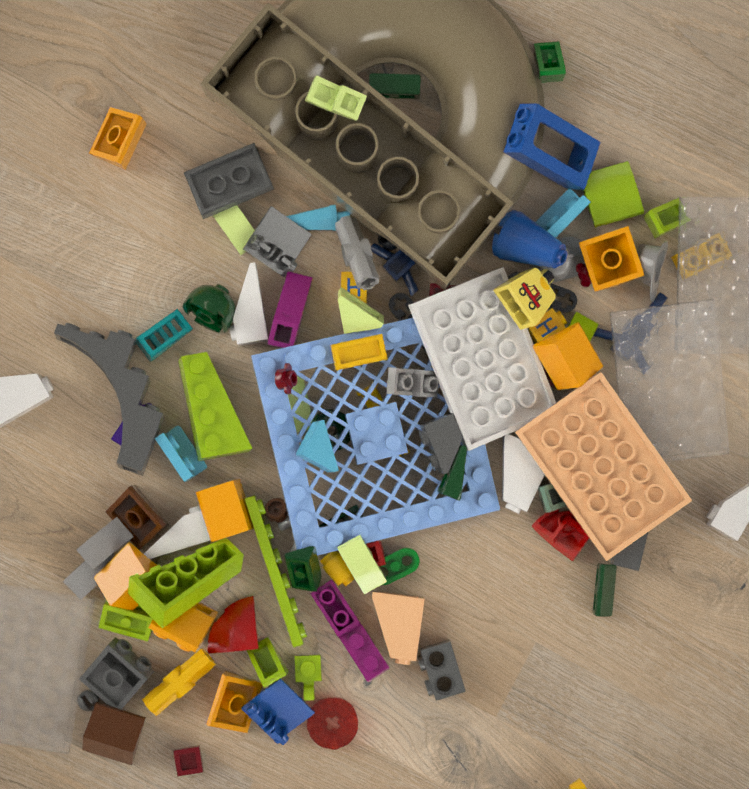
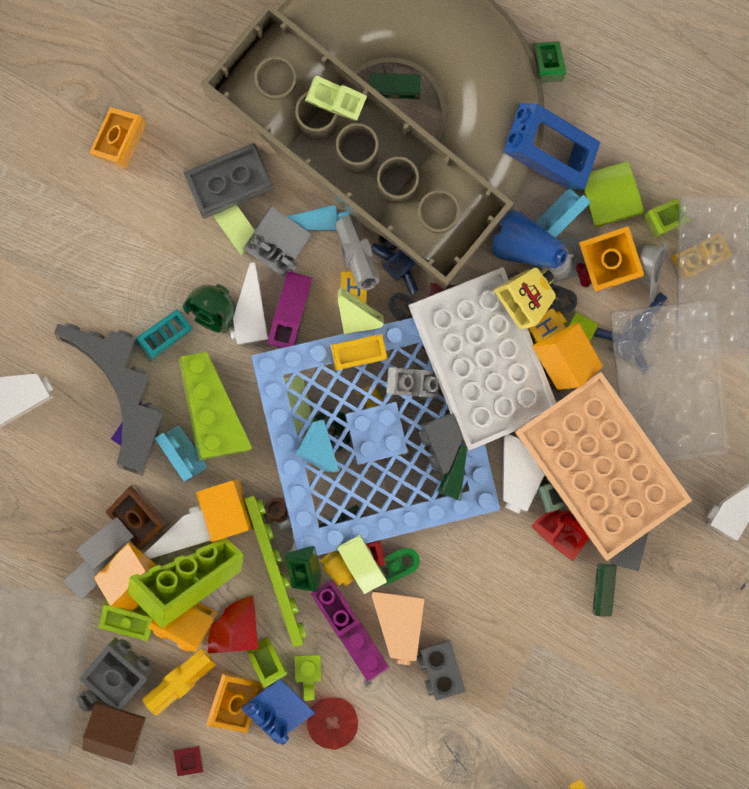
dark red plate [275,363,298,394] -> none

